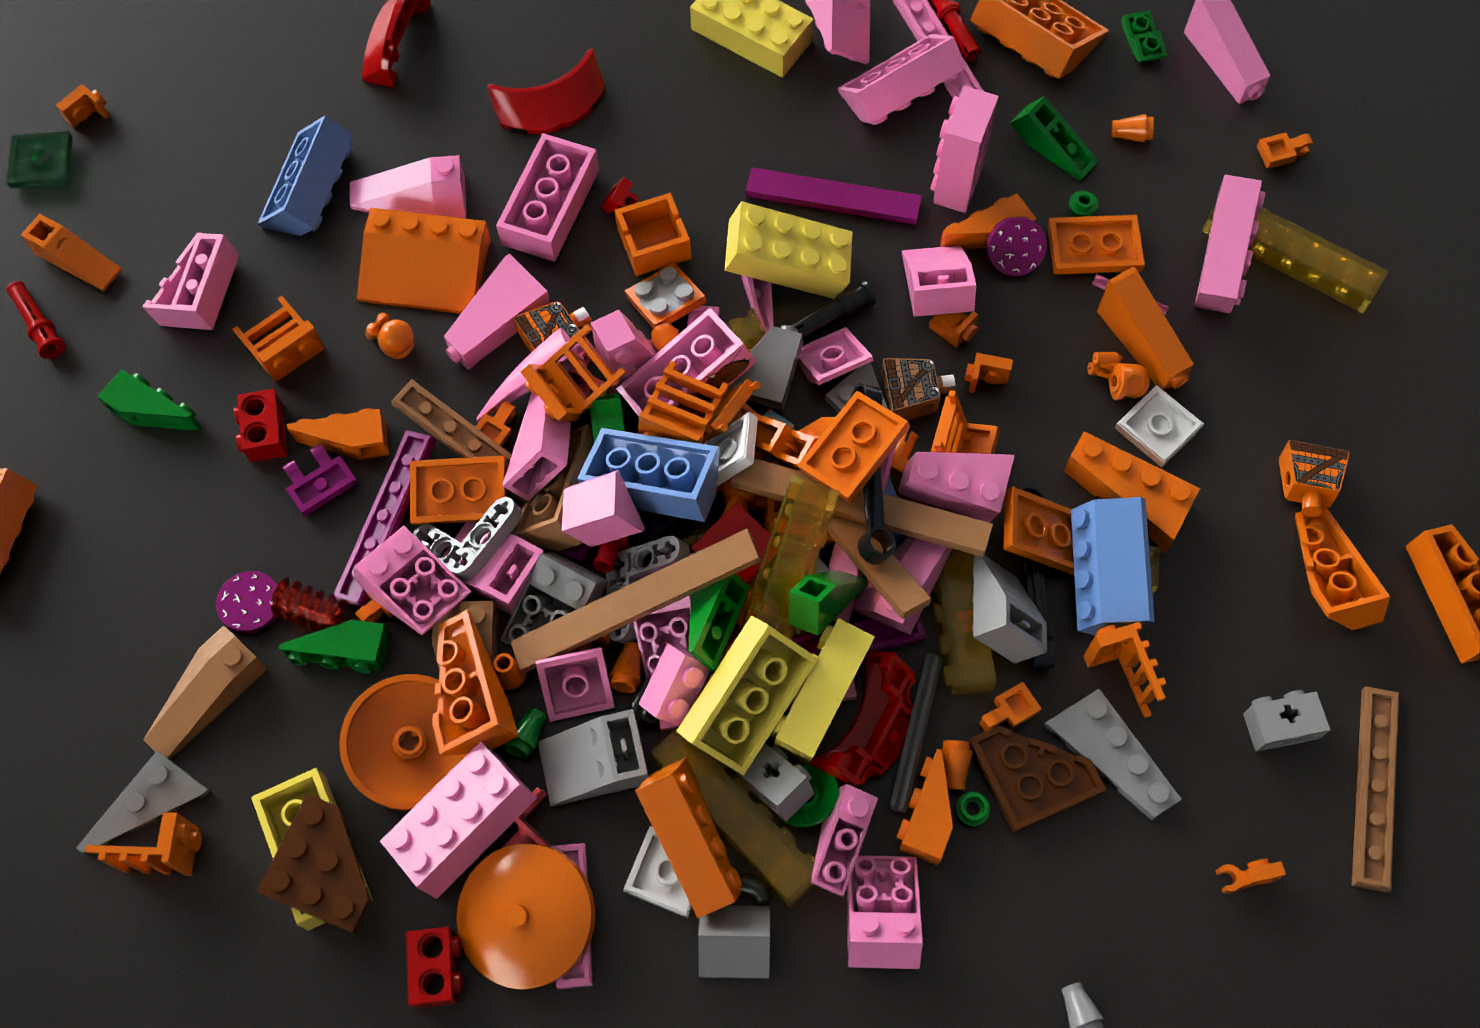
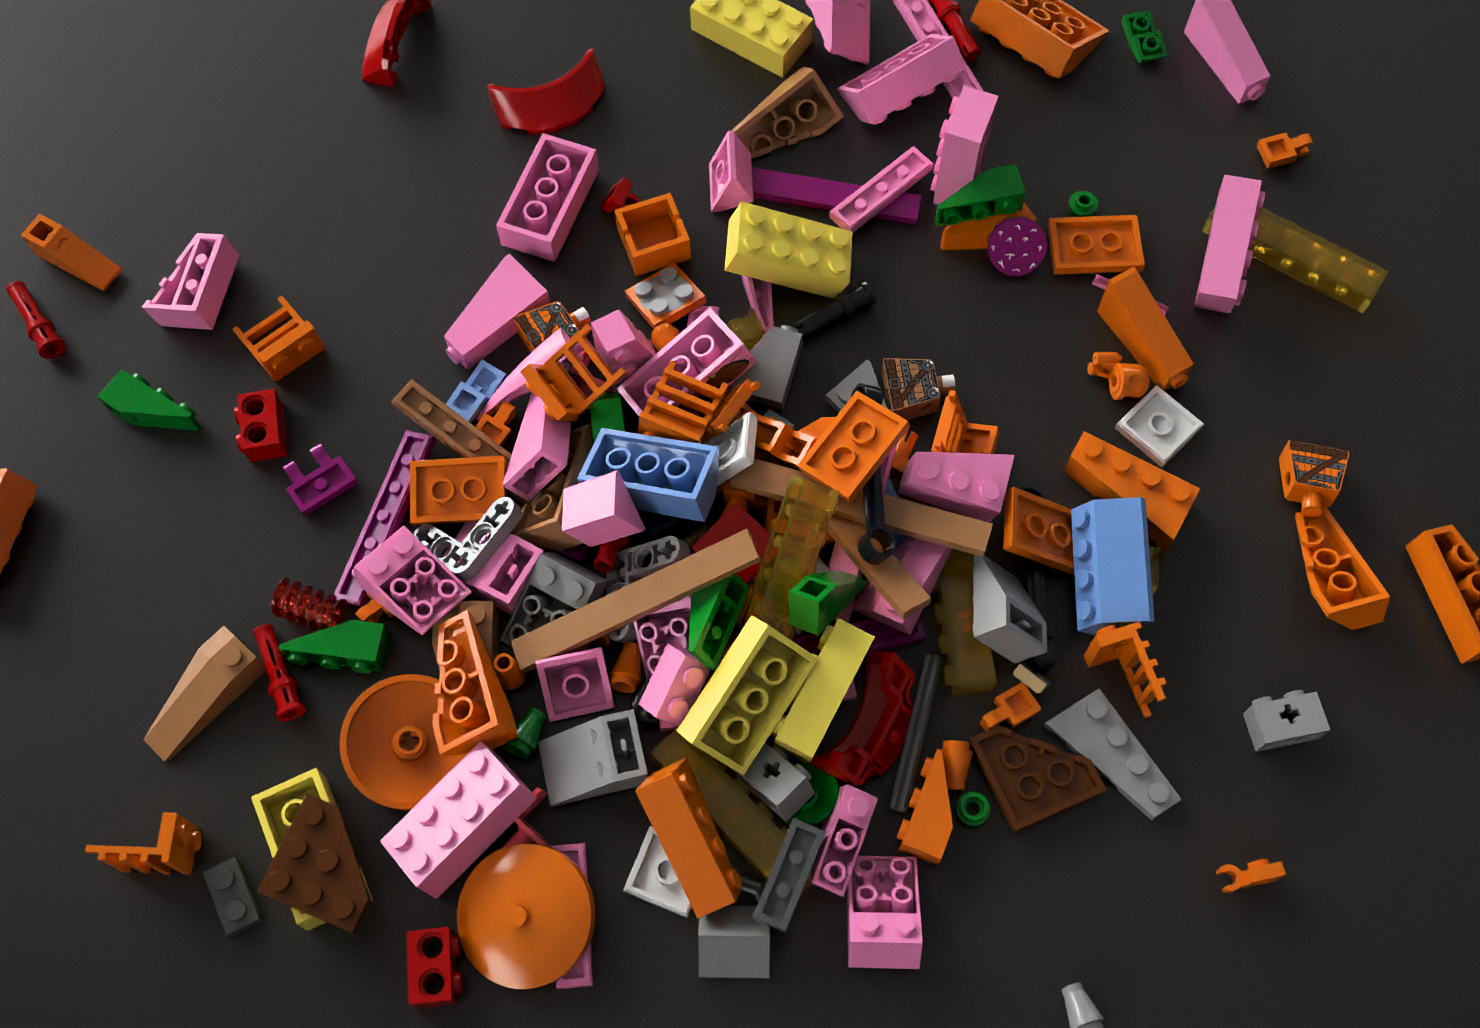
clear green plate [6,131,73,189] -> none
orange bracket [56,84,110,128] -> none
light grey wing [76,751,210,853] -> none
magenta tile [216,571,283,634] -> none
medium blue slope [257,115,354,236] -> none
orange slope [287,408,390,460] -> none
bright pink wedge [350,155,467,219] -> none
orange slope [357,208,491,314] -> none
orange piece [365,313,414,359] -> none
bright pink slope [798,327,874,385] -> none
bright pink slope [902,245,976,317] -> none
orange bracket [929,311,979,348] -> none
orange bracket [964,353,1013,393] -> none
green slope [1010,96,1098,181] -> none
orange cone [1112,114,1154,143] -> none
medium nougat tile [1352,686,1399,893] -> none
none -> dark grey plate [203,857,263,937]
none -> red pin [253,624,307,722]
none -> light blue slope [446,359,508,423]
none -> bright pink slope [709,130,754,212]
none -> medium nougat wedge [722,66,844,159]
none -> dark grey plate [753,818,826,933]
none -> bright pink tile [829,146,934,232]
none -> green slope [935,164,1026,227]
none -> tan tile [1013,662,1050,694]

